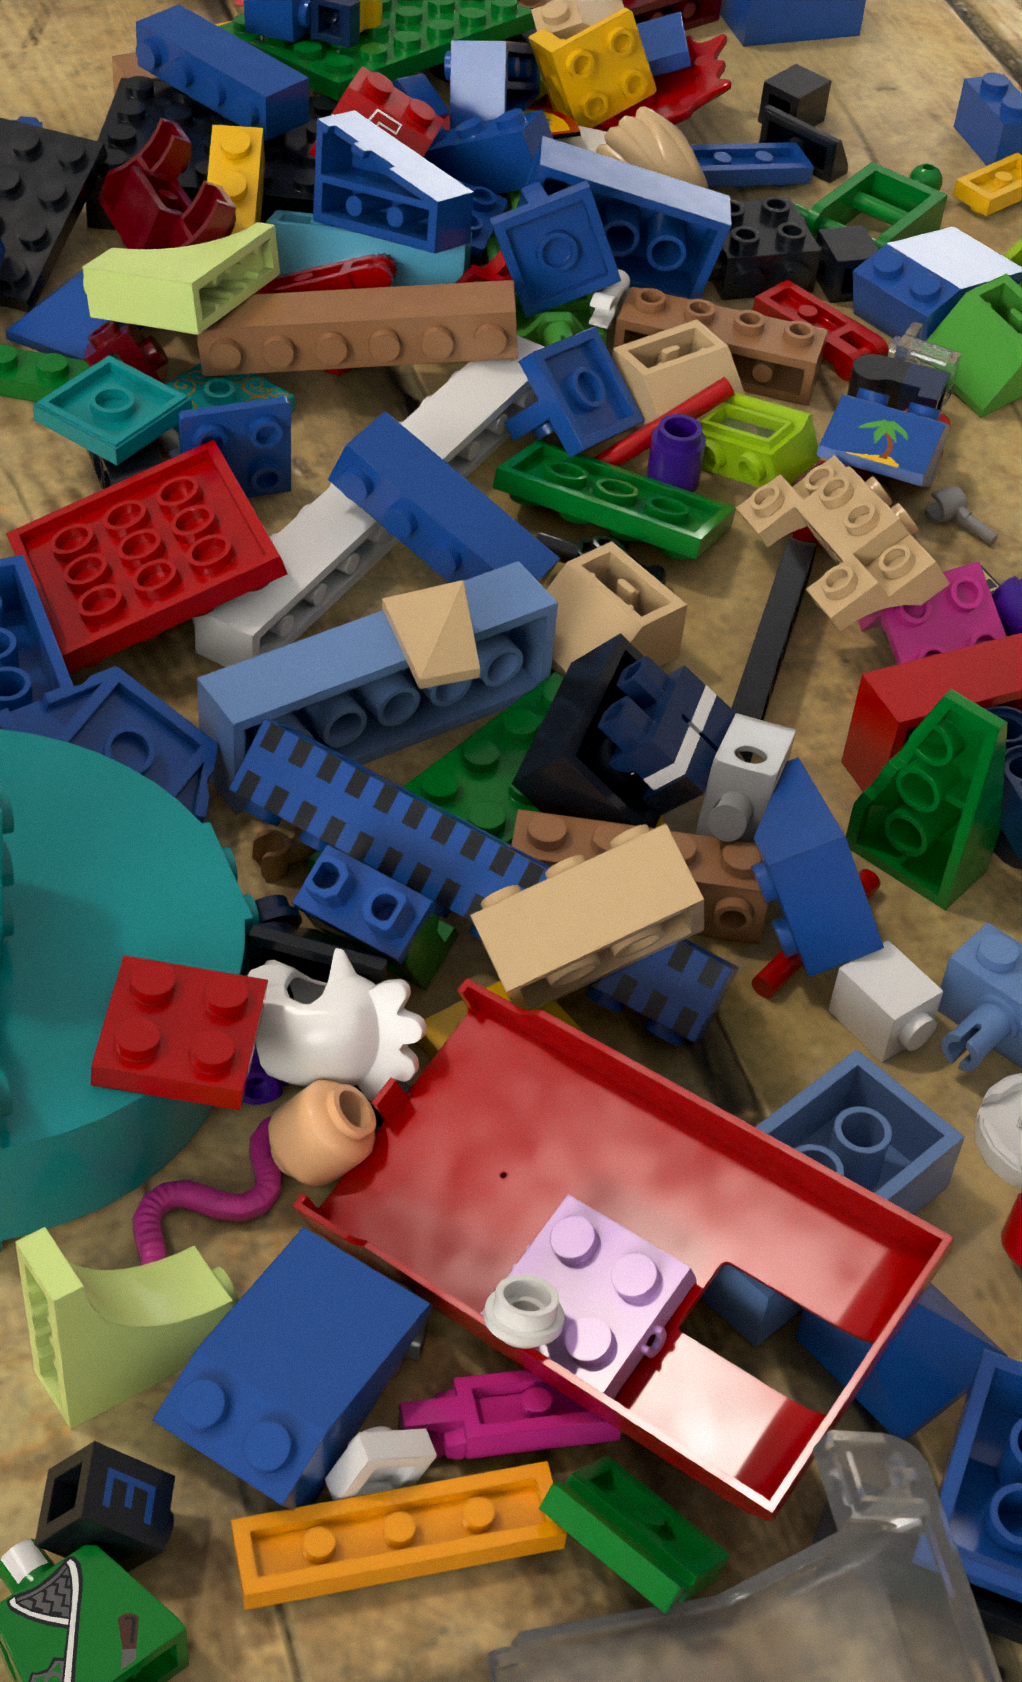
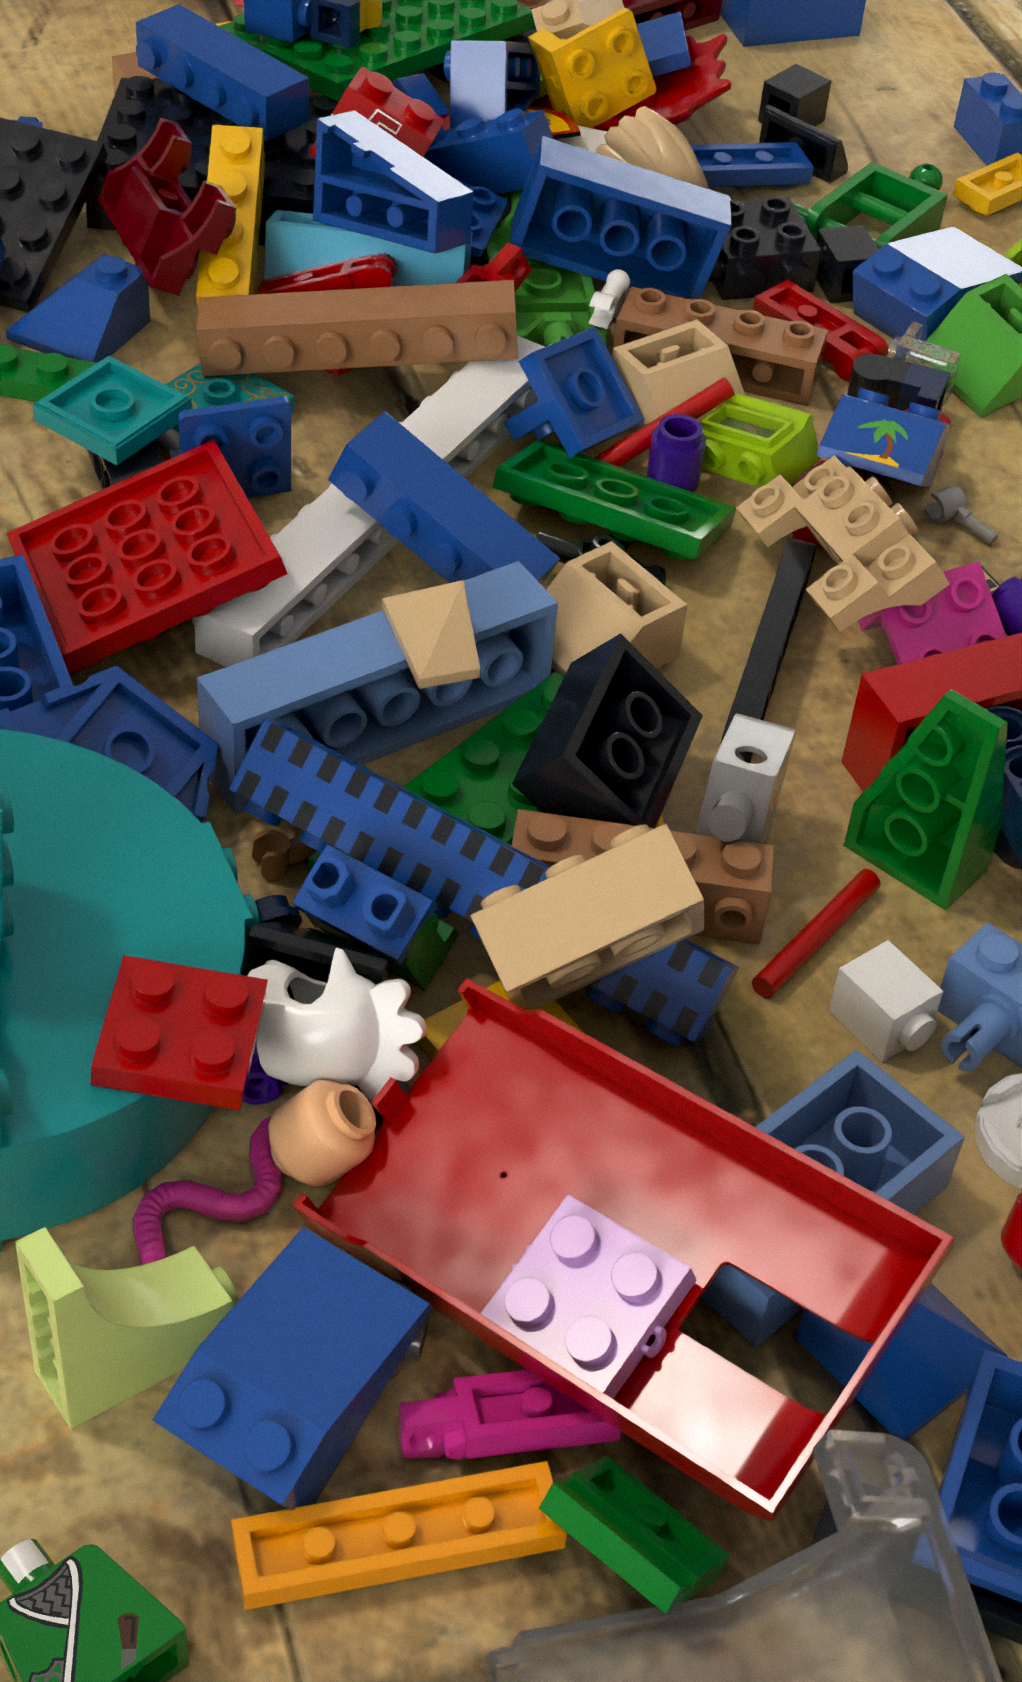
black brick [34,1441,175,1573] -> none
yellowish green arch [82,222,280,335] -> none
dark red bracket [84,321,168,384] -> none
white plate [324,1426,437,1501] -> none
white plate [484,1275,565,1349] -> none
blue bracket [490,181,621,318] -> none
dark blue hips [597,656,736,816] -> none
blue slope [751,757,884,977] -> none

